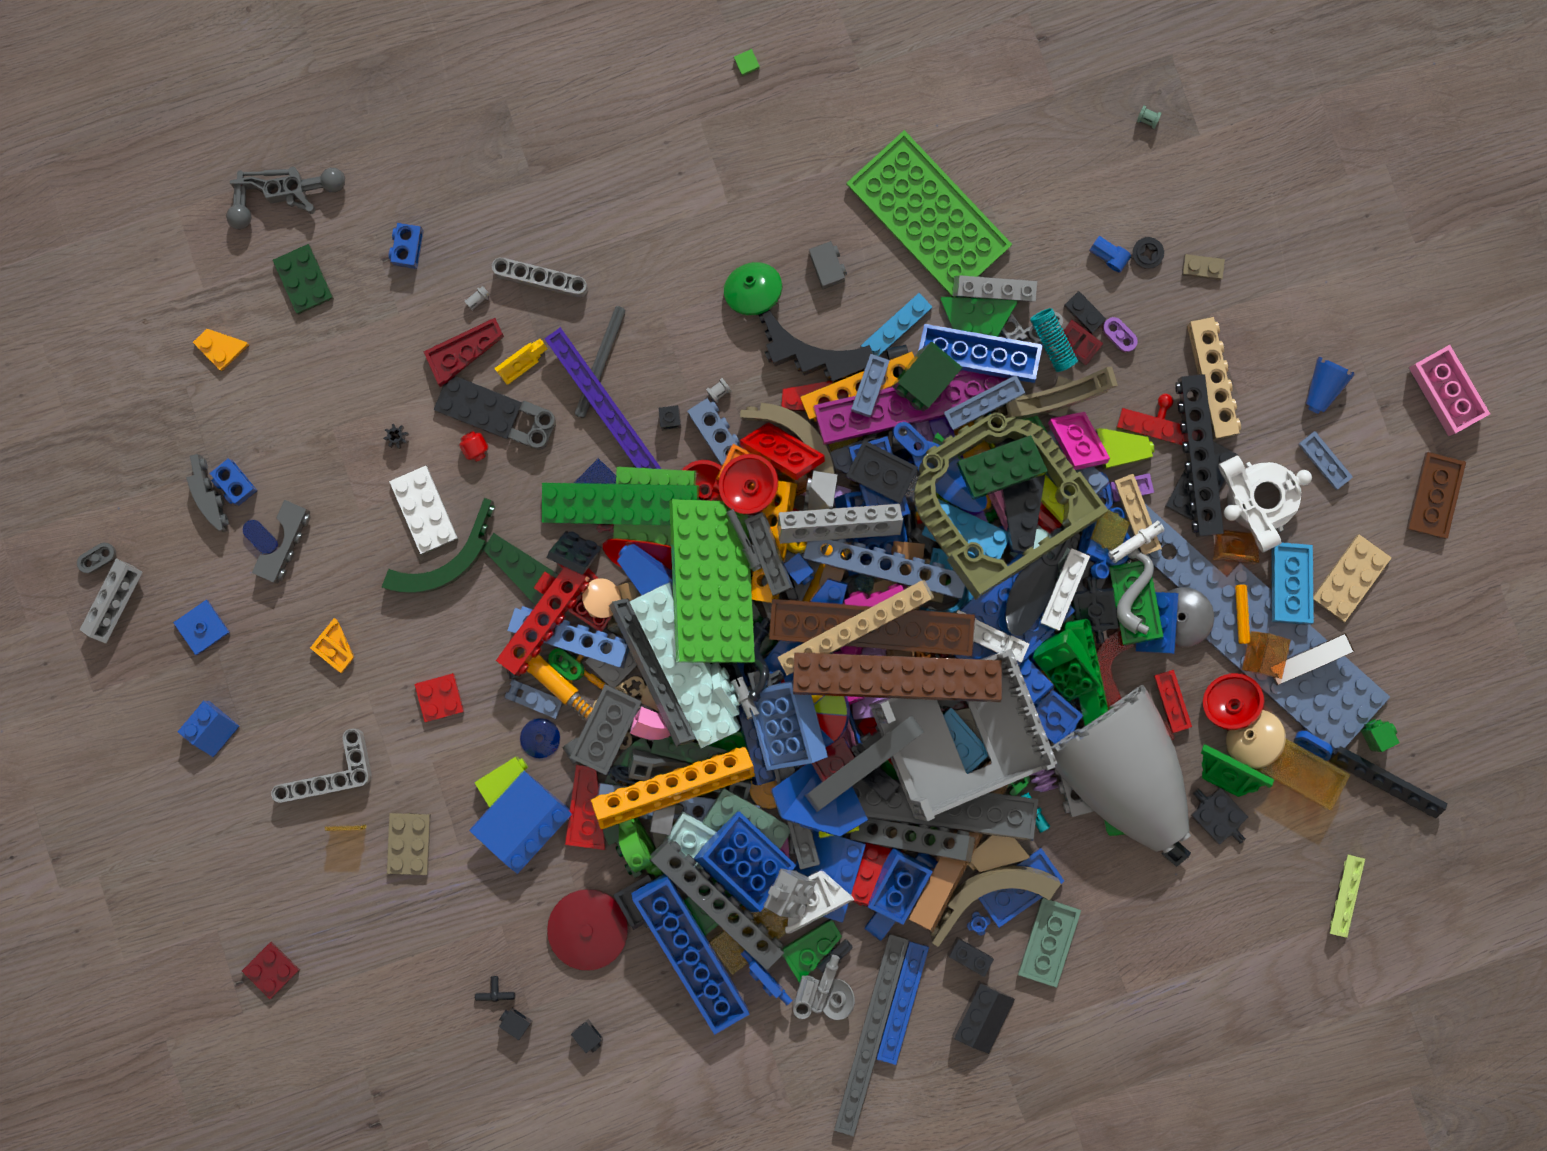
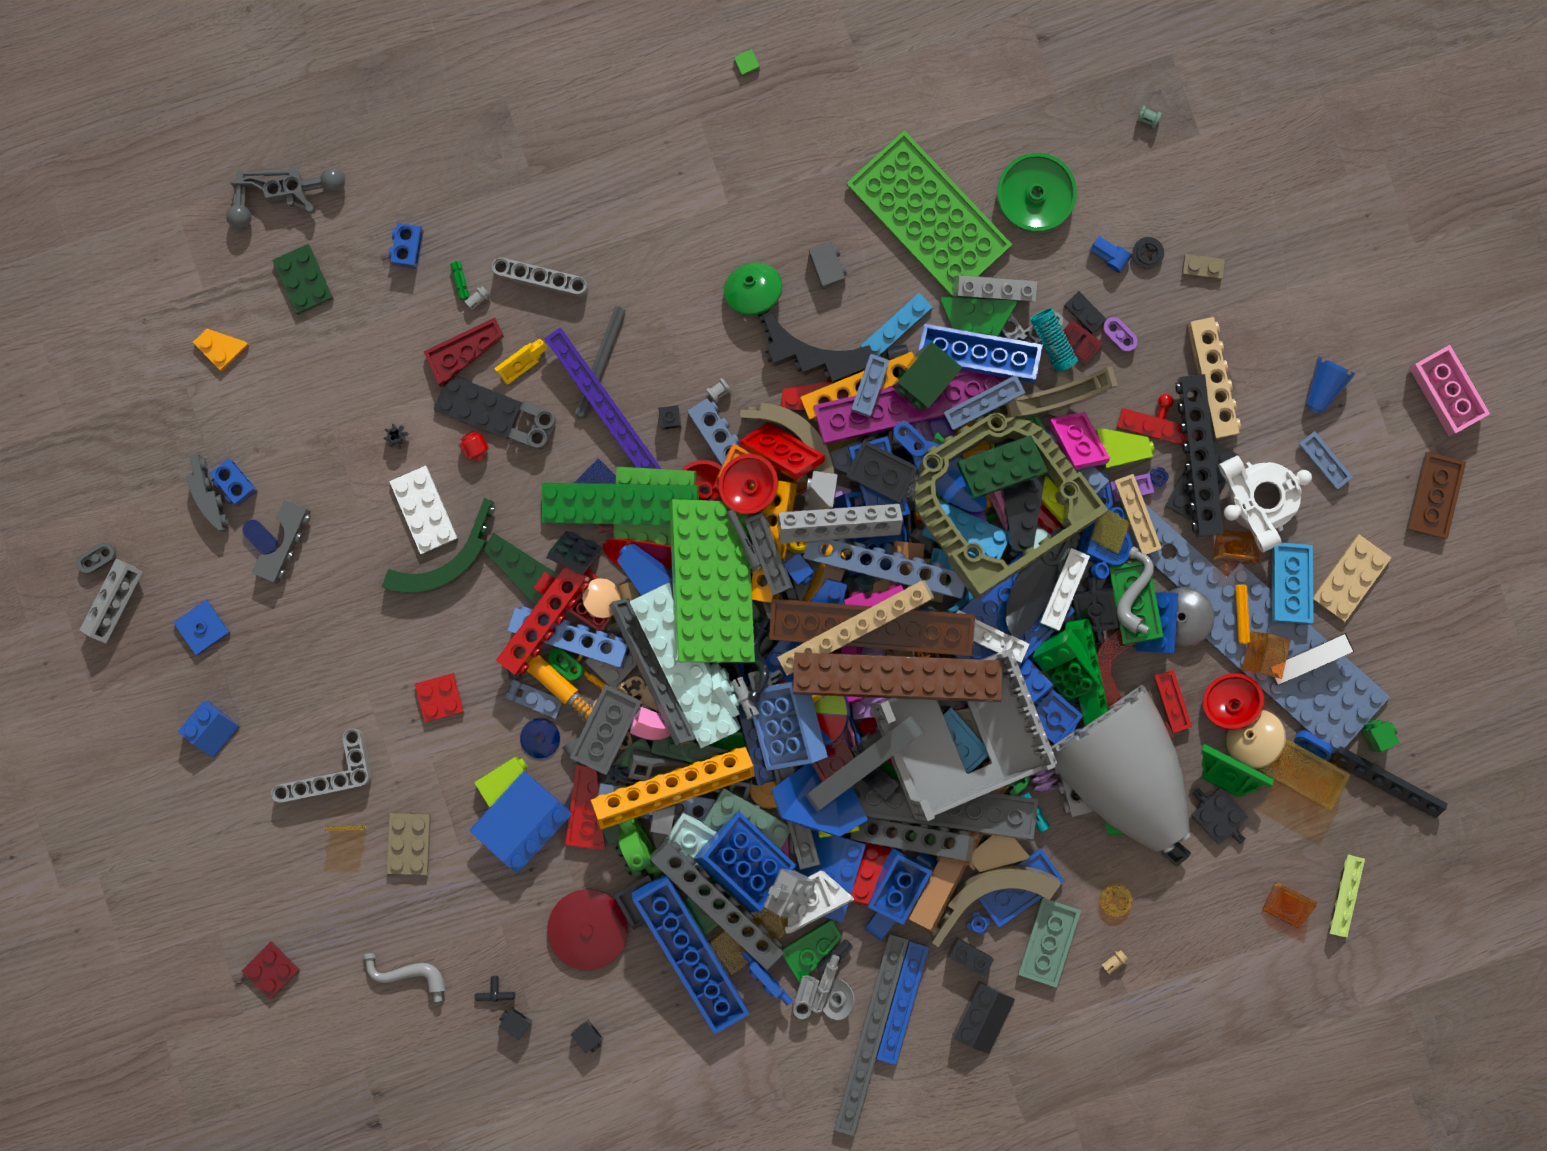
light orange wing [310,618,355,673] -> none
white pin [1108,521,1164,563] -> none
none -> light grey animal [363,953,445,1002]
none -> green axle [450,261,469,300]
none -> green dish [997,153,1077,233]
none -> clear yellow gear [1100,884,1133,917]
none -> tan pin [1102,950,1128,975]
none -> clear blue plate [1150,467,1169,487]
none -> clear orange slope [1262,882,1318,928]

